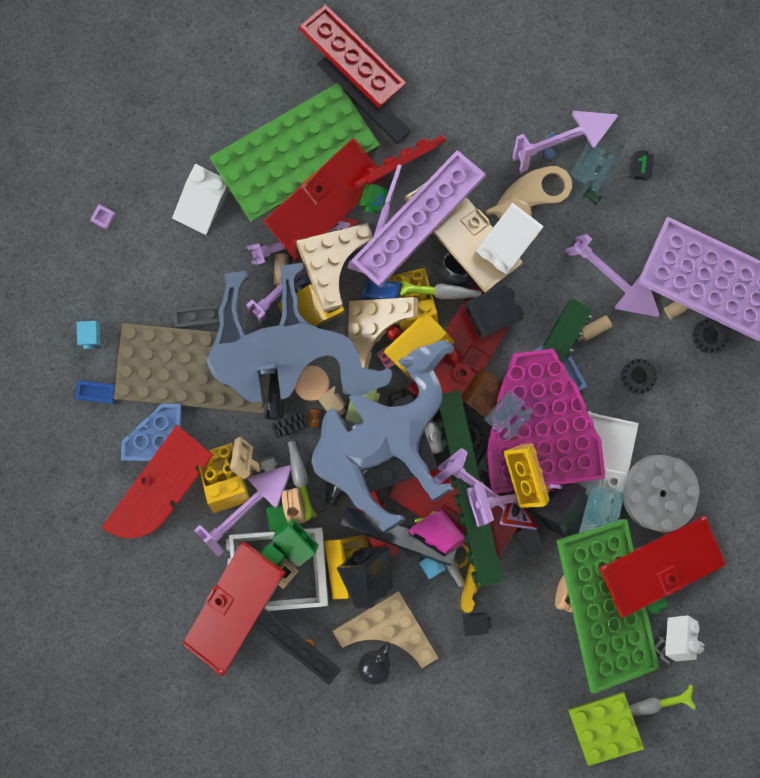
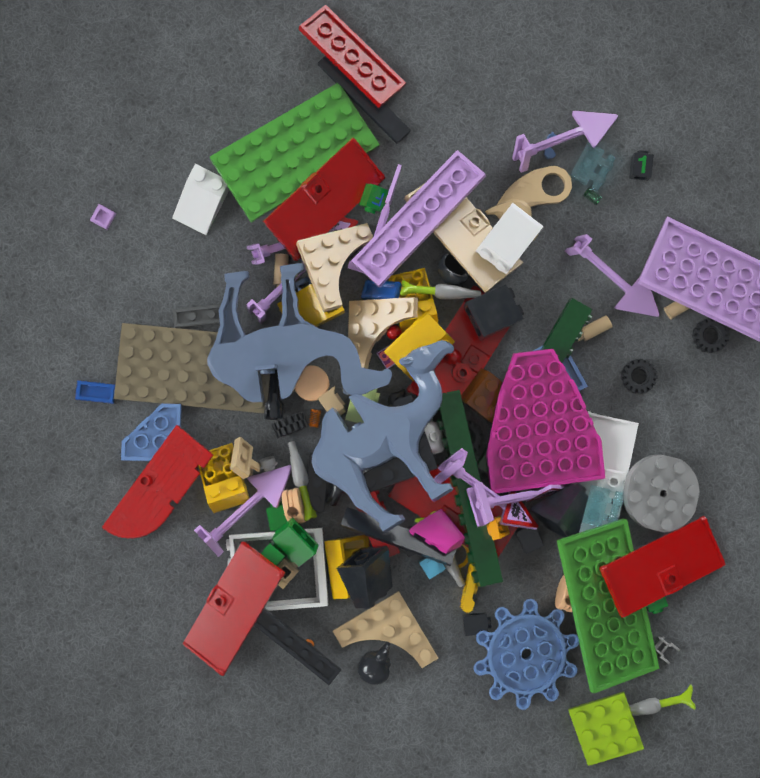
medium azure brick [77,321,100,349] -> none
red plate [354,135,446,189] -> none
clear light blue plate [484,390,534,441] -> none
yellow slope [503,443,549,508] -> none
white brick [665,615,704,661] -> none
none -> medium blue plate [474,599,579,710]
none -> light orange plate [487,516,510,540]

